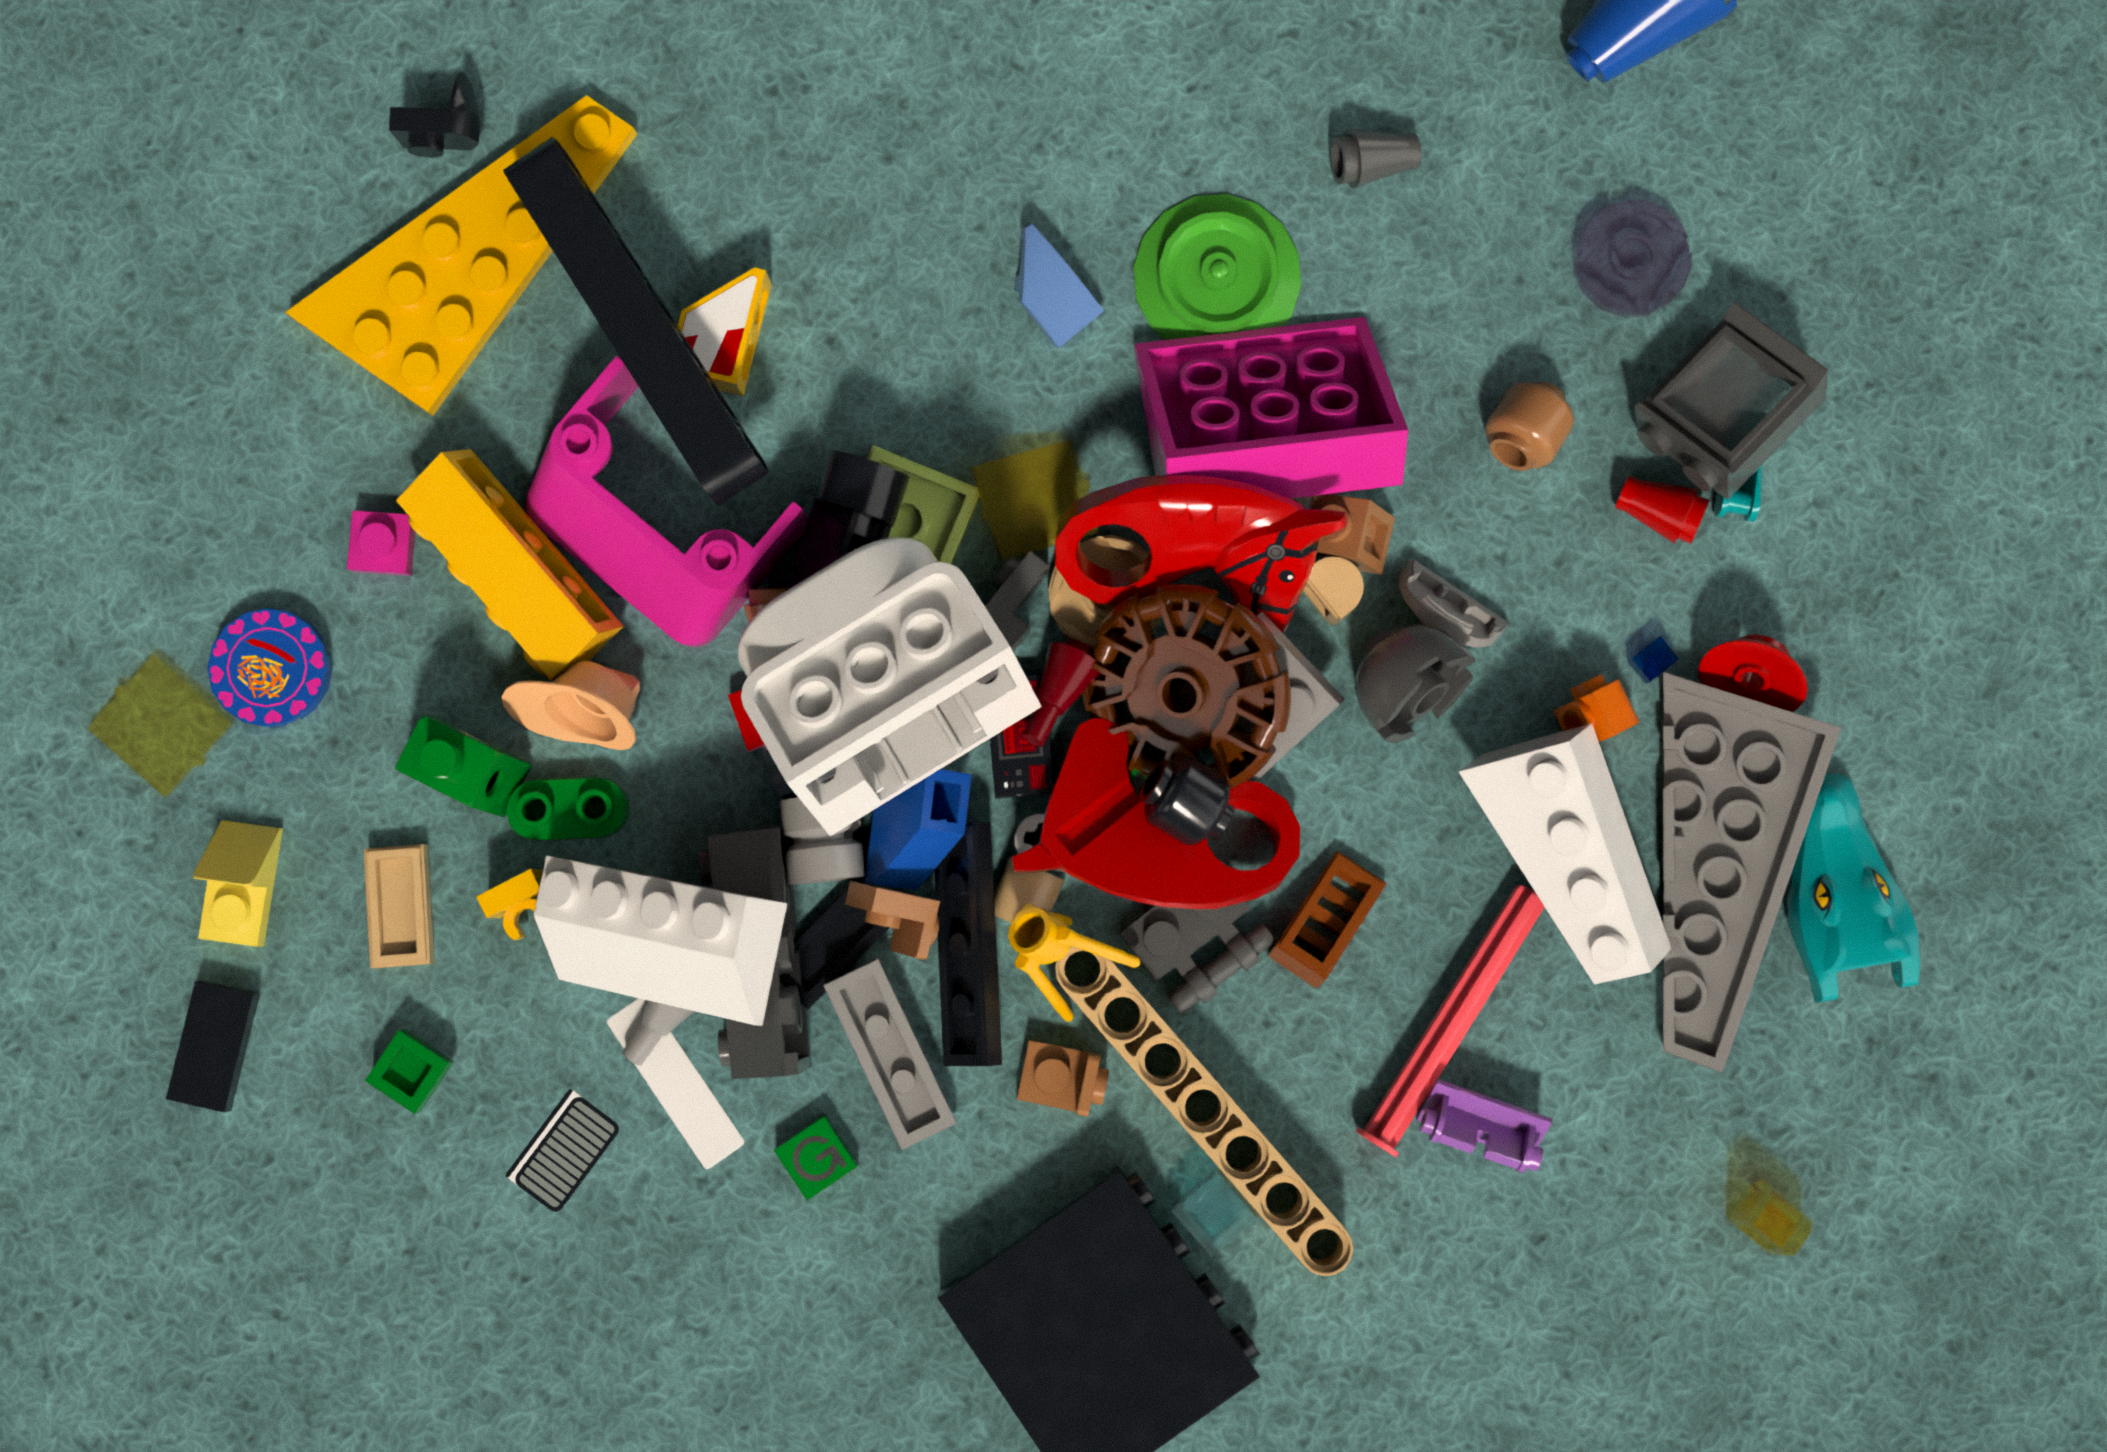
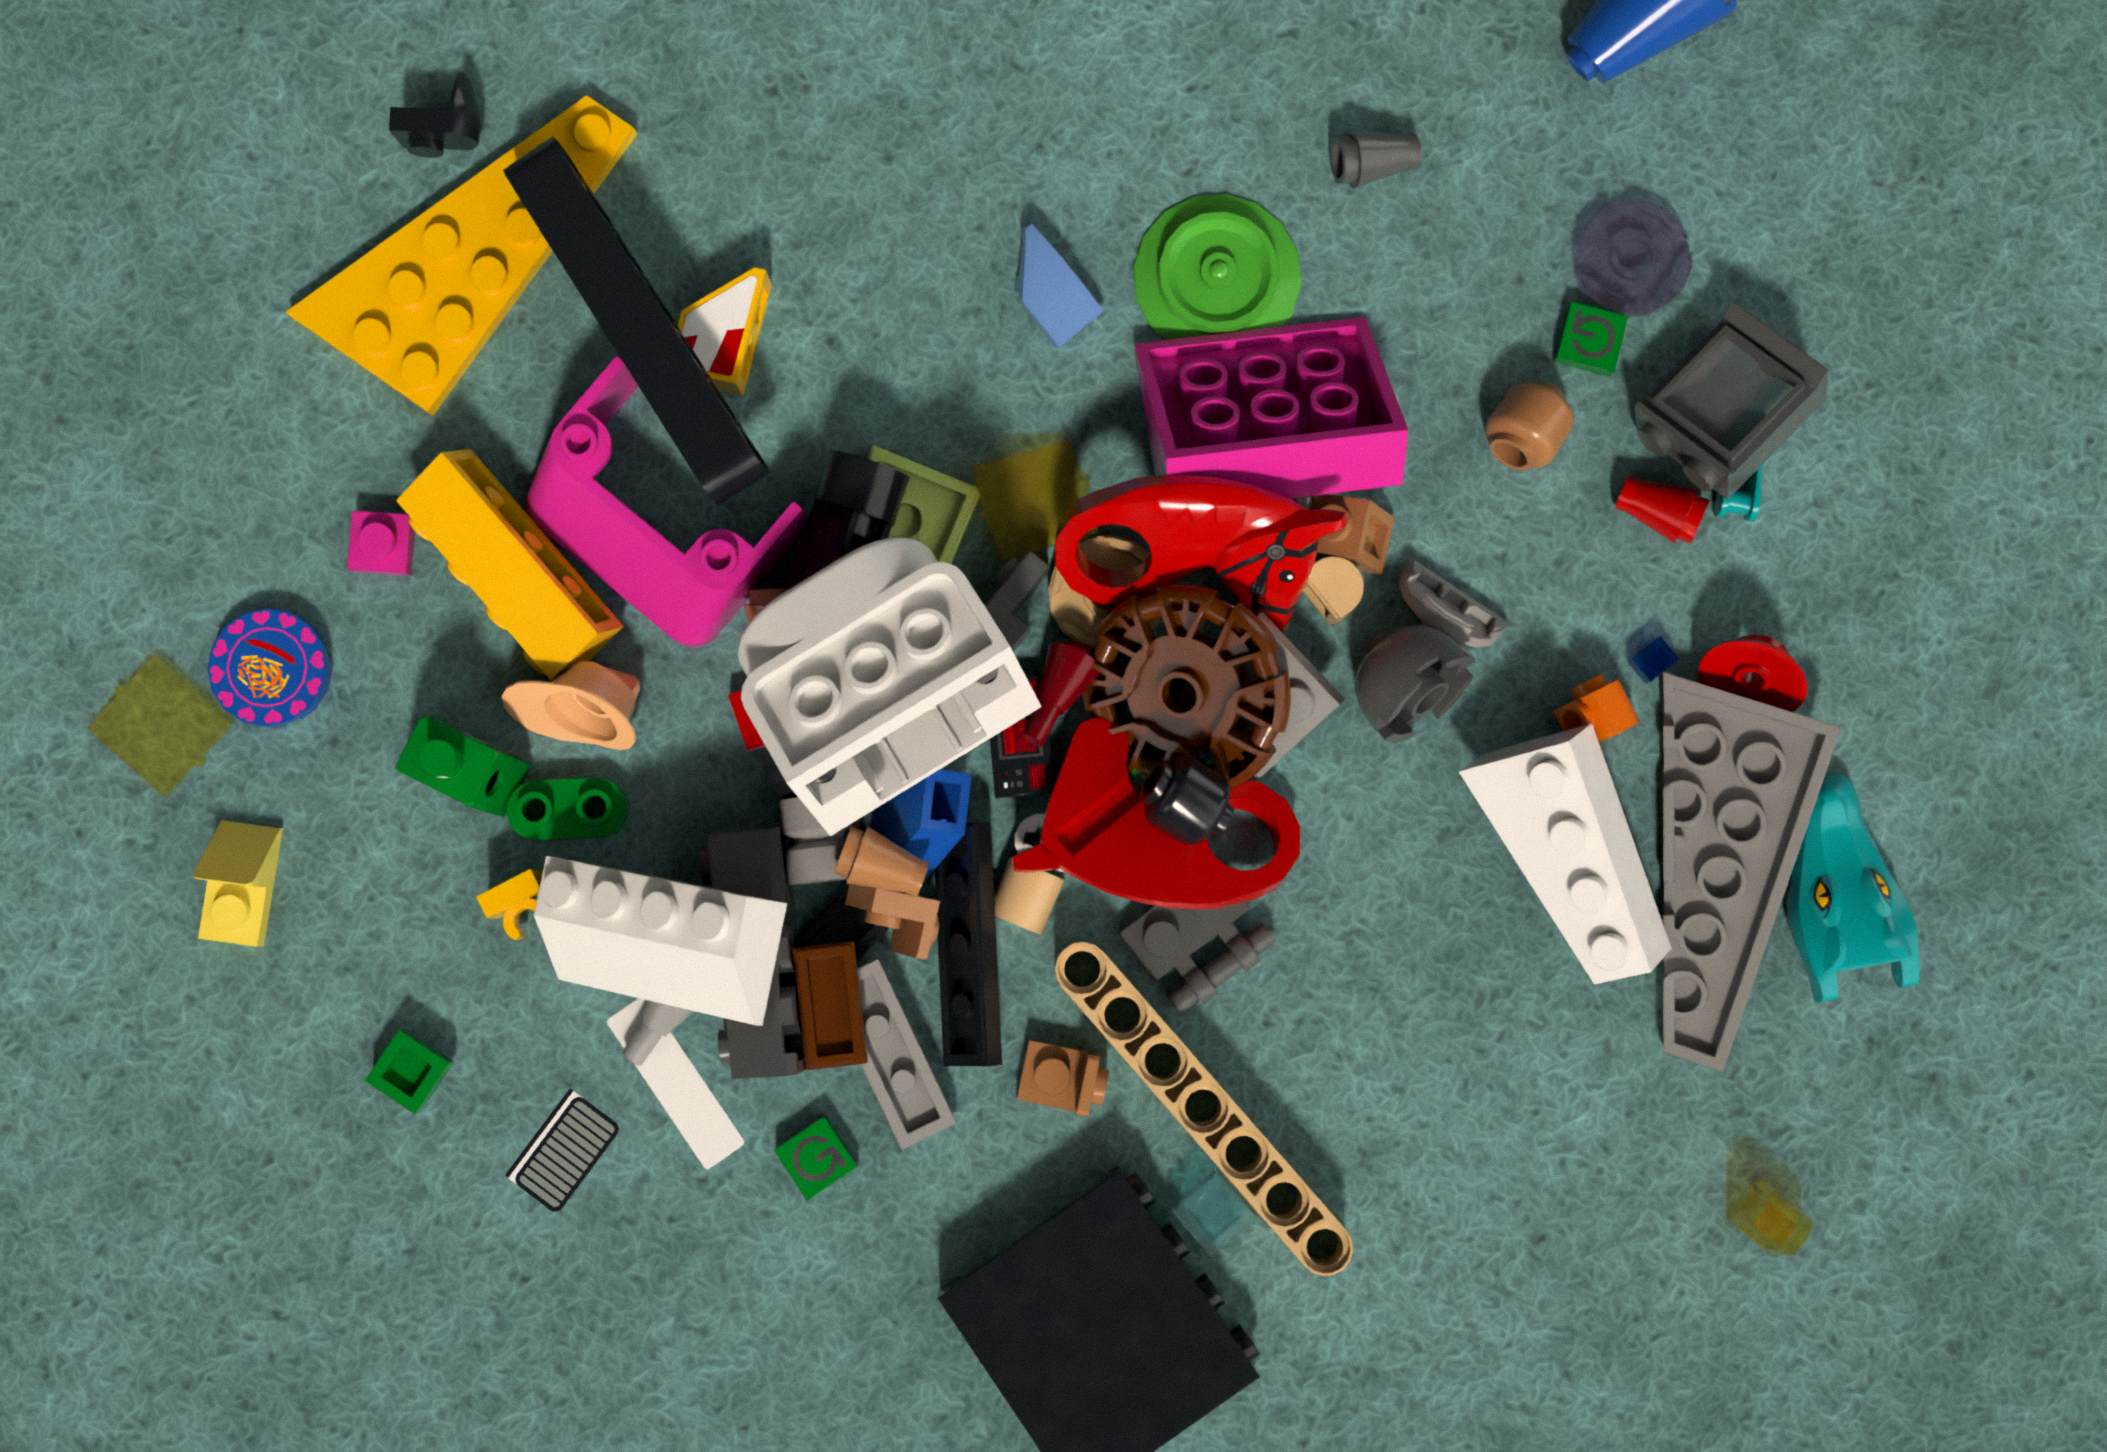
black tile [166,980,260,1113] -> none
tan tile [364,844,435,969] -> none
yellow plant [1008,903,1140,1022] -> none
dark orange slope [1268,851,1387,988] -> none
coral axle [1355,885,1545,1158] -> none
medium lavender hinge [1416,1079,1552,1173] -> none
none -> reddish brown tile [793,941,868,1071]
none -> medium nougat cone [834,826,930,897]
none -> green tile [1553,301,1629,377]

